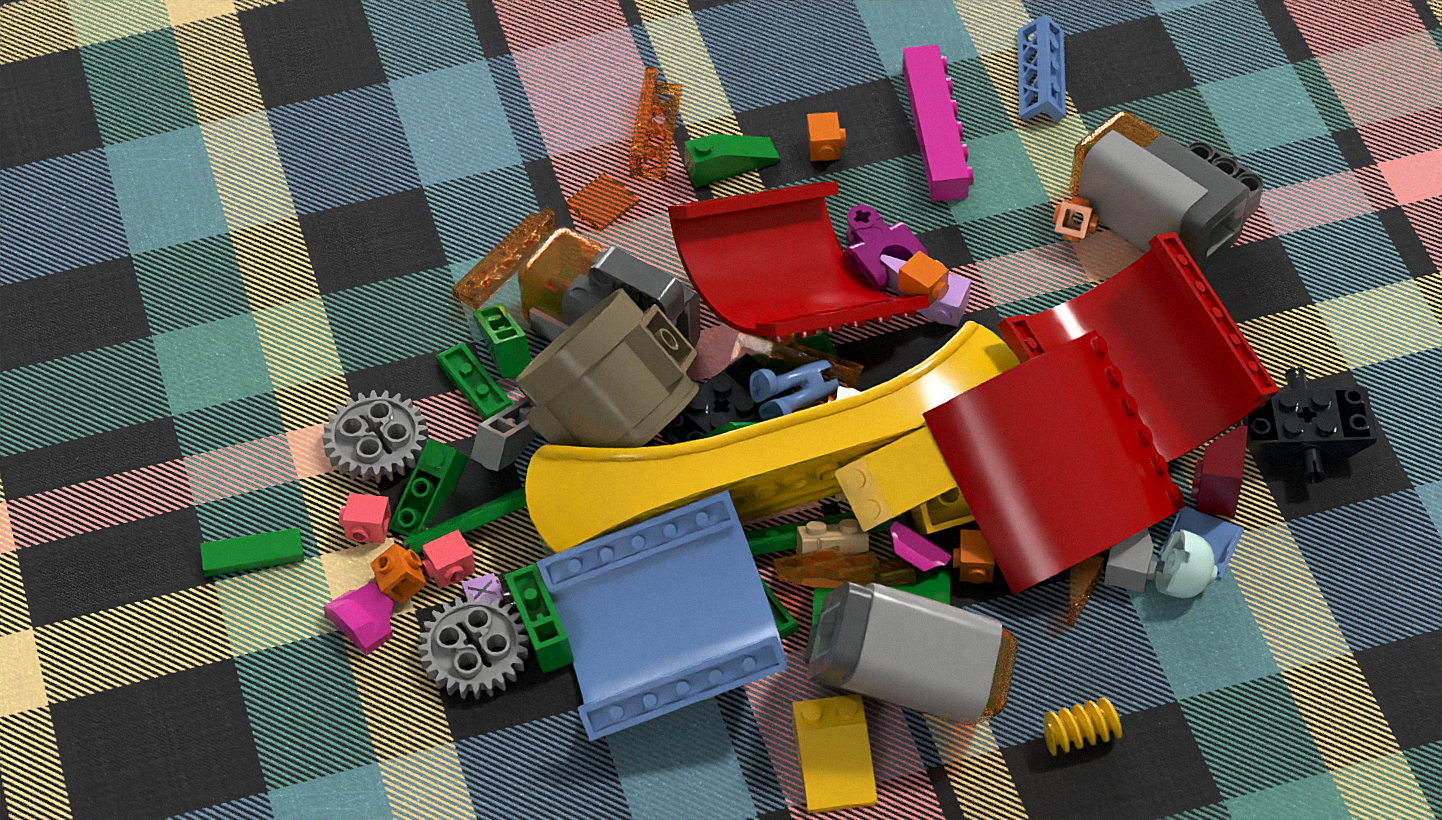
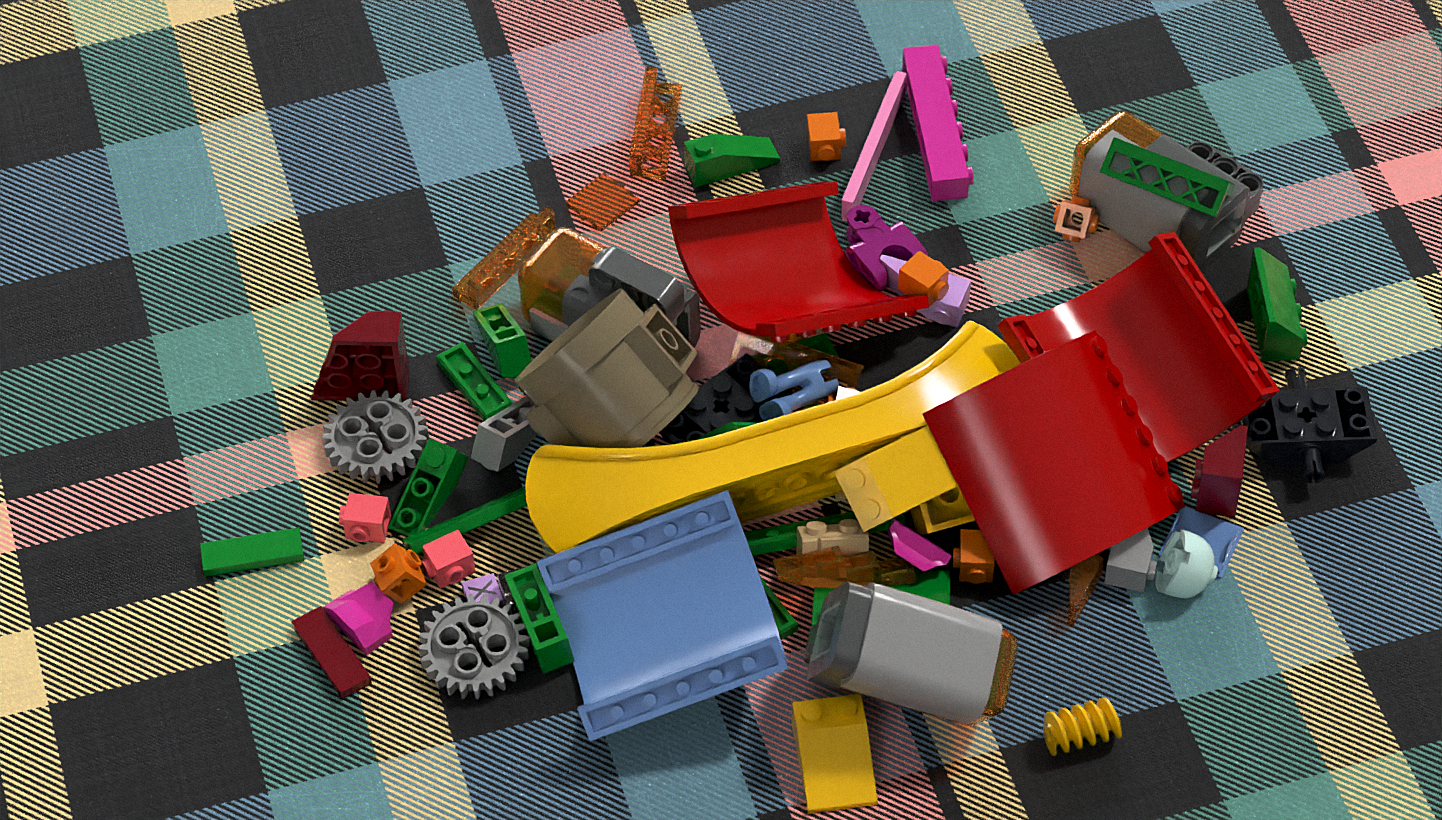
medium blue fence [1018,14,1066,122] -> none
none -> dark red tile [291,606,372,699]
none -> dark red wedge [311,310,410,402]
none -> bright pink tile [841,71,906,221]
none -> green fence [1100,137,1235,218]
none -> green slope [1246,247,1307,362]

